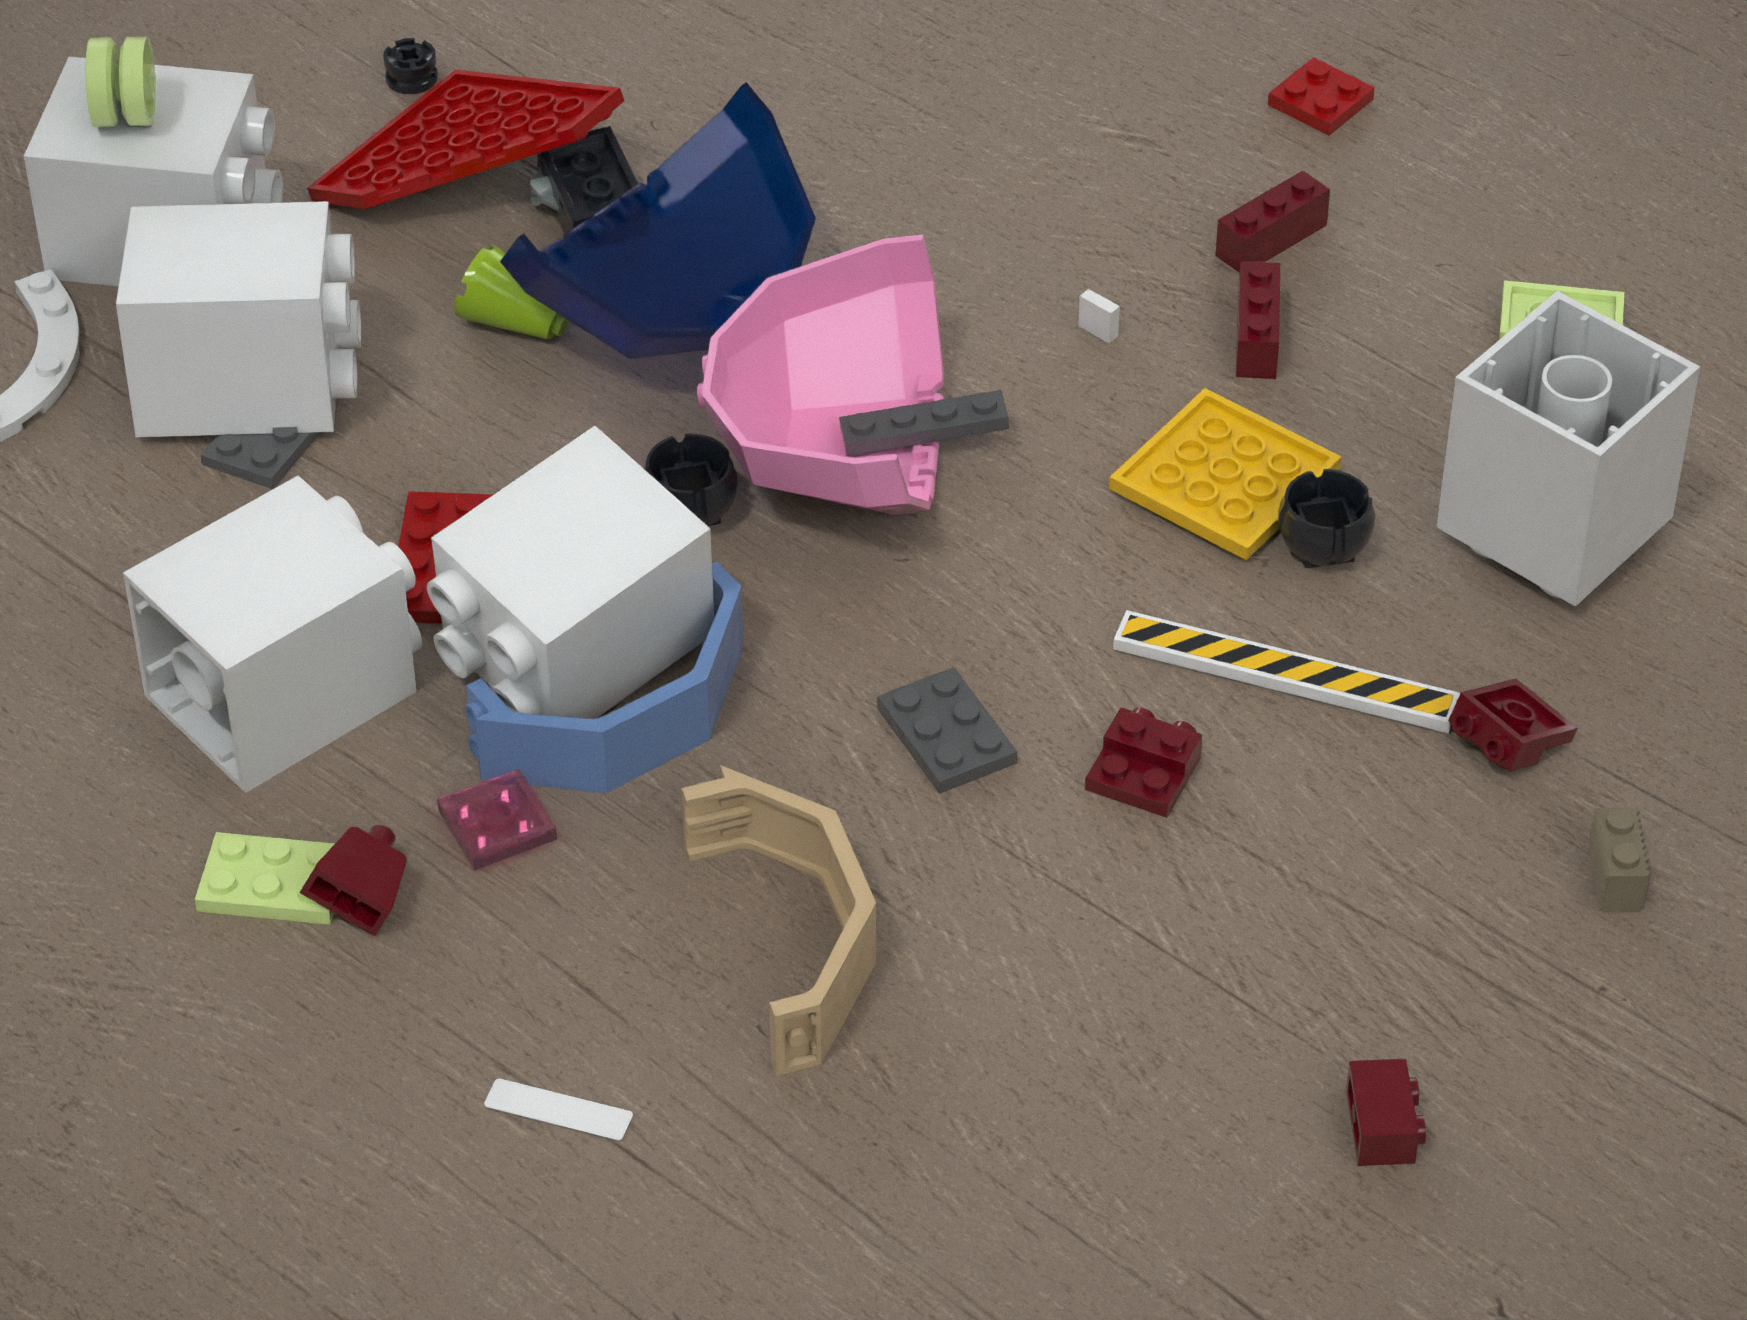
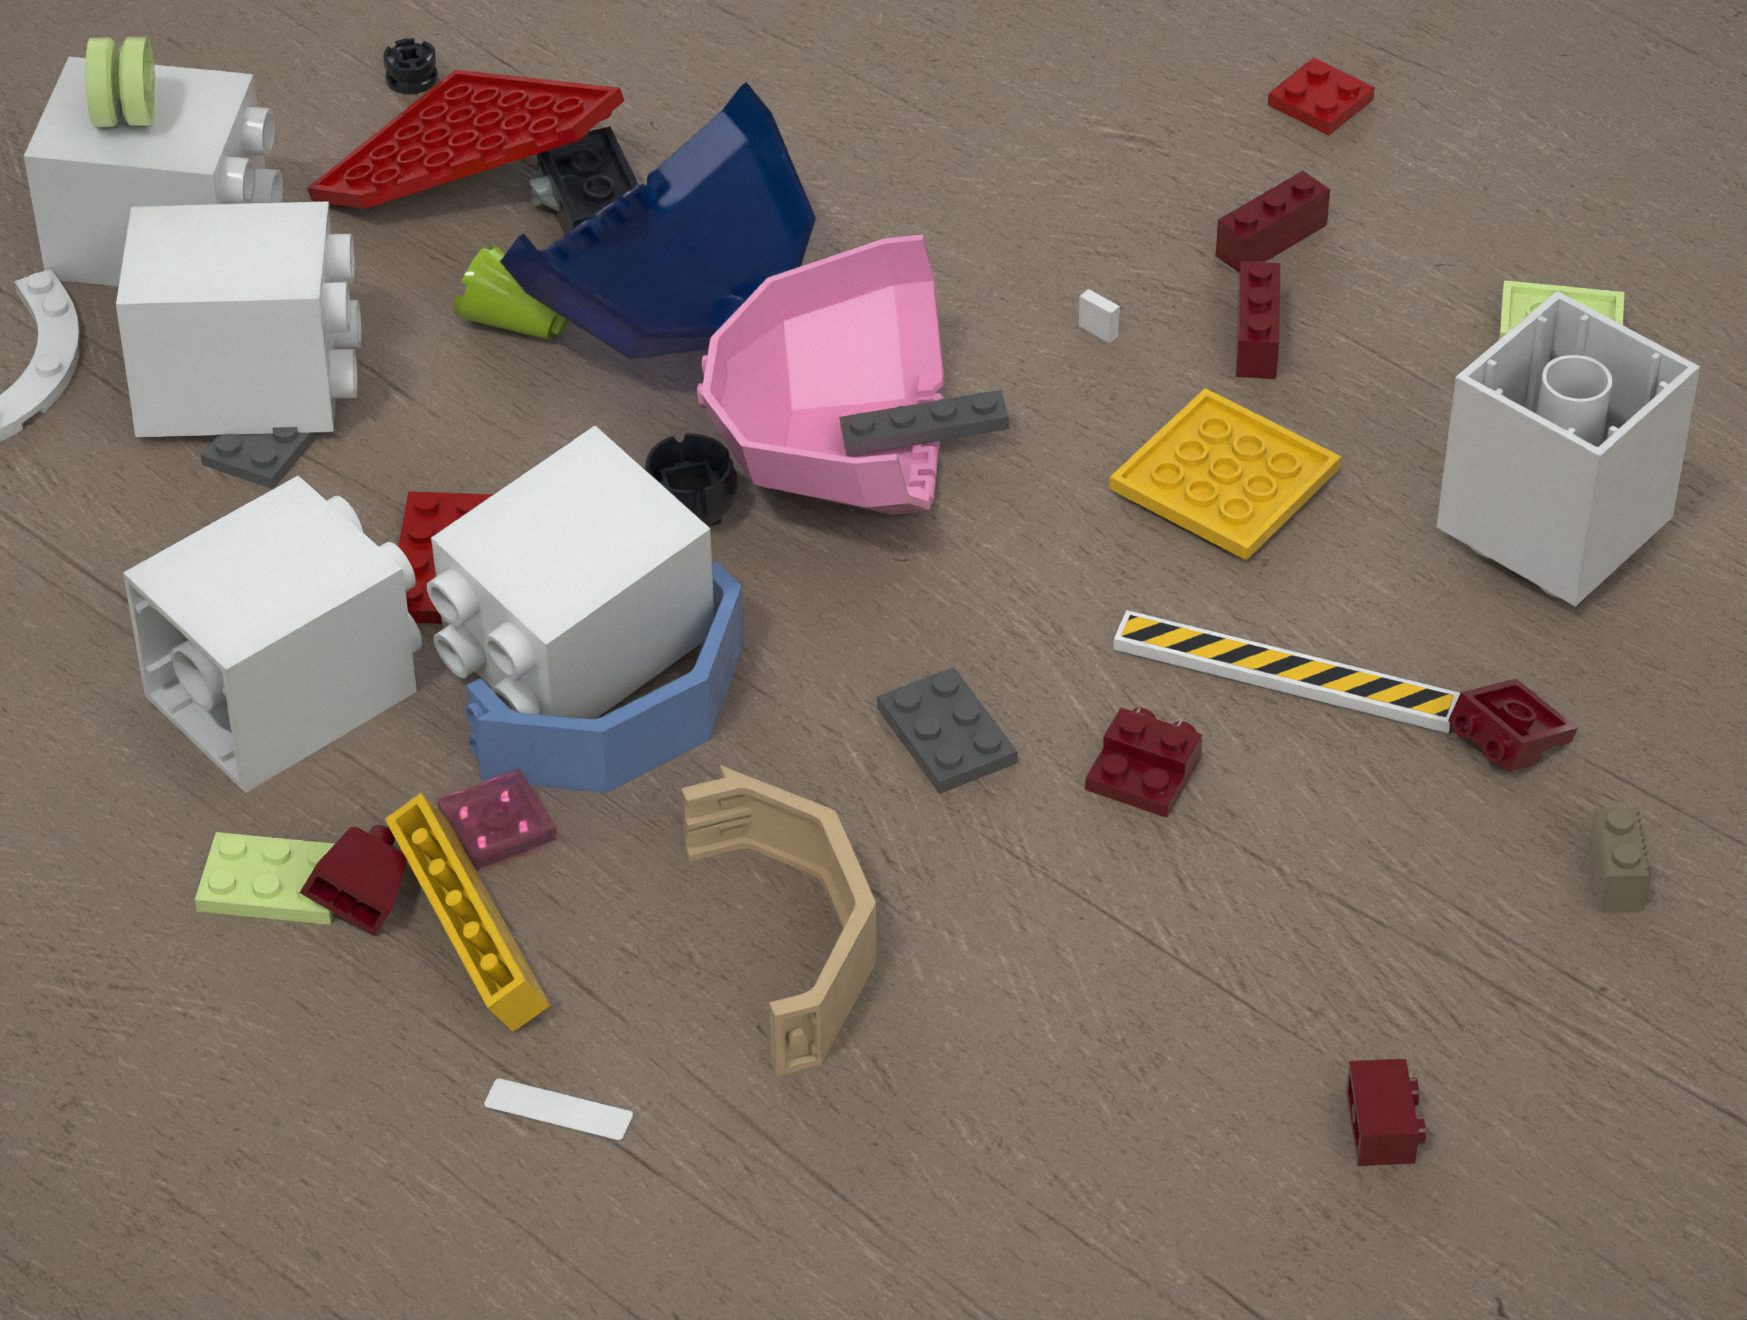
black piece [1278,469,1375,568] -> none
none -> yellow brick [385,792,551,1032]

